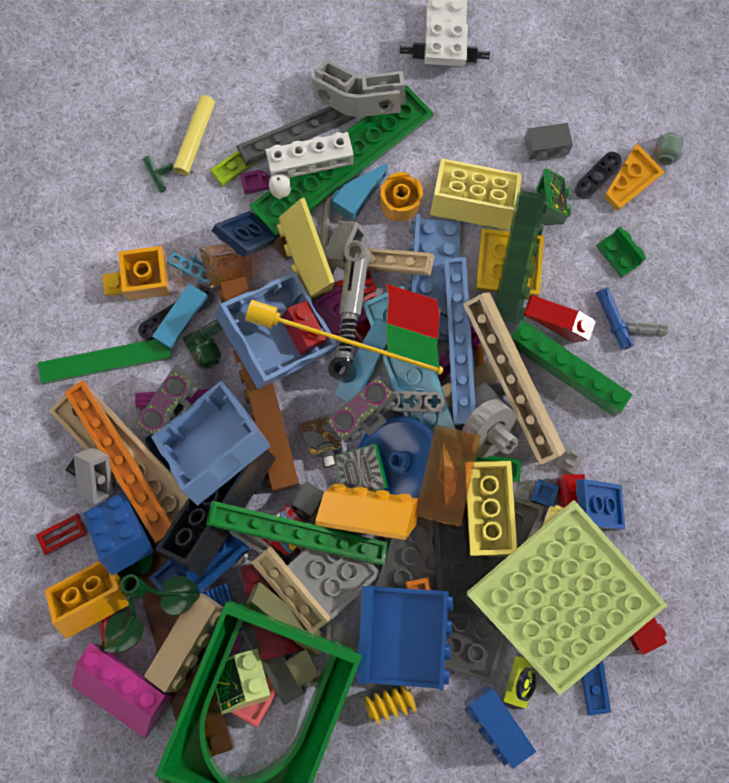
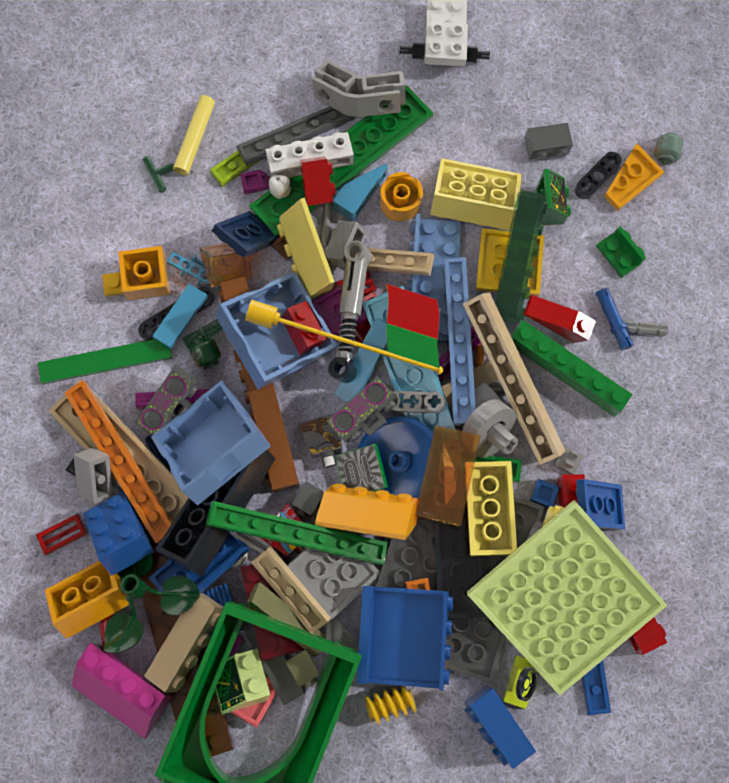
none -> red brick [300,156,336,206]

